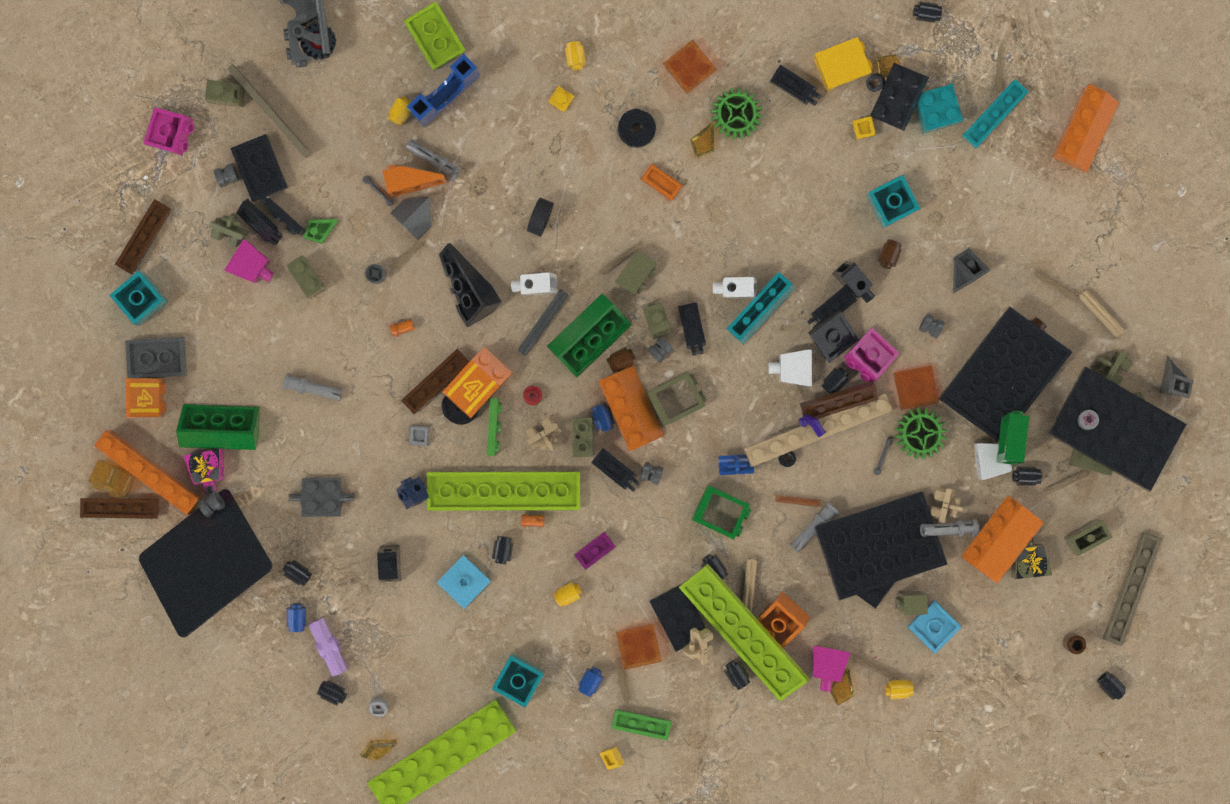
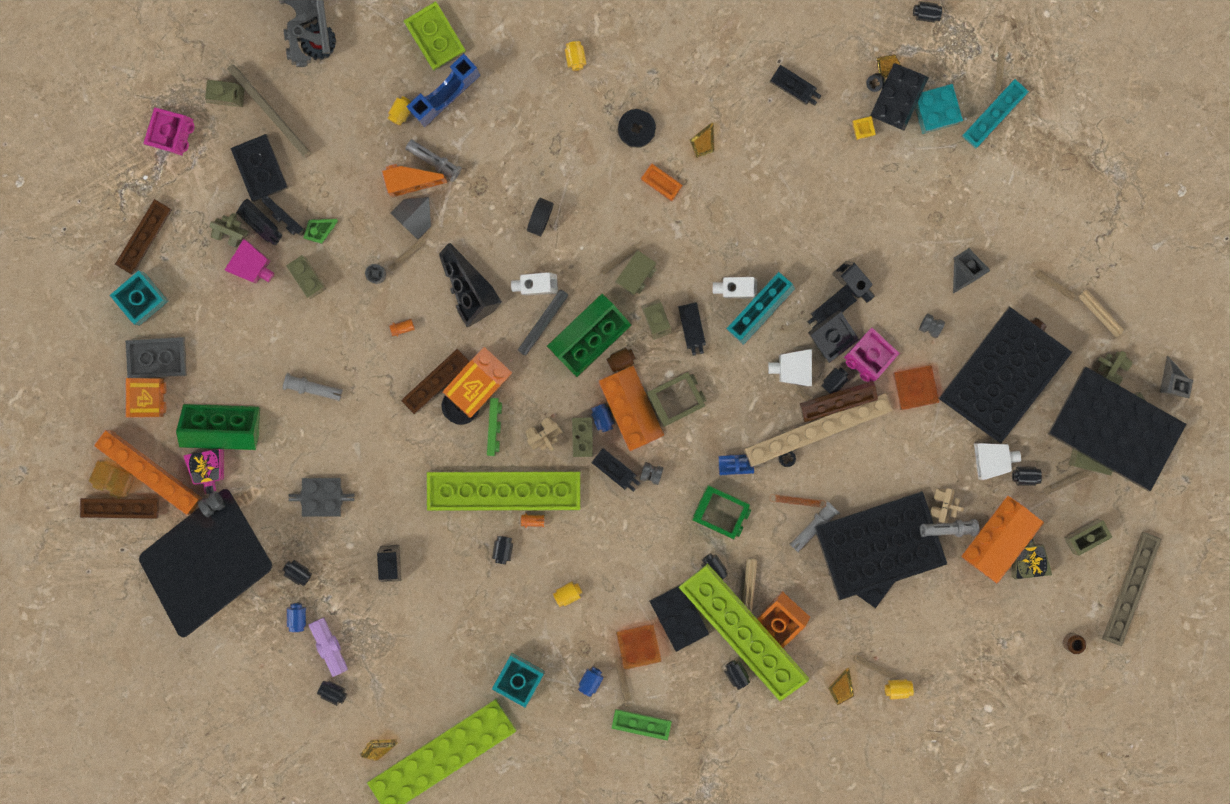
dark grey wheel [214,163,239,188] -> none
dark grey hinge [363,176,394,206] -> none
light grey tile [369,697,389,717] -> none
dark blue brick [396,477,429,510] -> none
light grey tile [409,426,430,446] -> none
medium azure plate [437,555,491,609] -> none
red tile [523,385,542,406] -> none
yellow plate [548,86,575,113] -> none
magenta plate [574,531,616,570] -> none
yellow plate [599,746,625,770] -> none
dark grey wheel [647,336,674,363] -> none
clear orange plate [663,40,717,94] -> none
tan hips [684,628,713,666] -> none
bright green gear [711,88,763,140] -> none
dark purple arm [799,414,826,437] -> none
yellow panel [813,37,873,92] -> none
dark pink torso [813,646,851,692] -> none
teal brick [866,175,921,228] -> none
dark grey hinge [874,437,892,475] -> none
reddish brown brick [878,239,902,269] -> none
bright green gear [895,408,947,459] -> none
olive brick [895,591,928,615] -> none
medium azure plate [907,599,962,654] -> none
green window [996,411,1029,465] -> none
orange slope [1052,84,1119,173] -> none
light grey tile [1078,410,1099,430] -> none
black brick [1097,671,1126,700] -> none

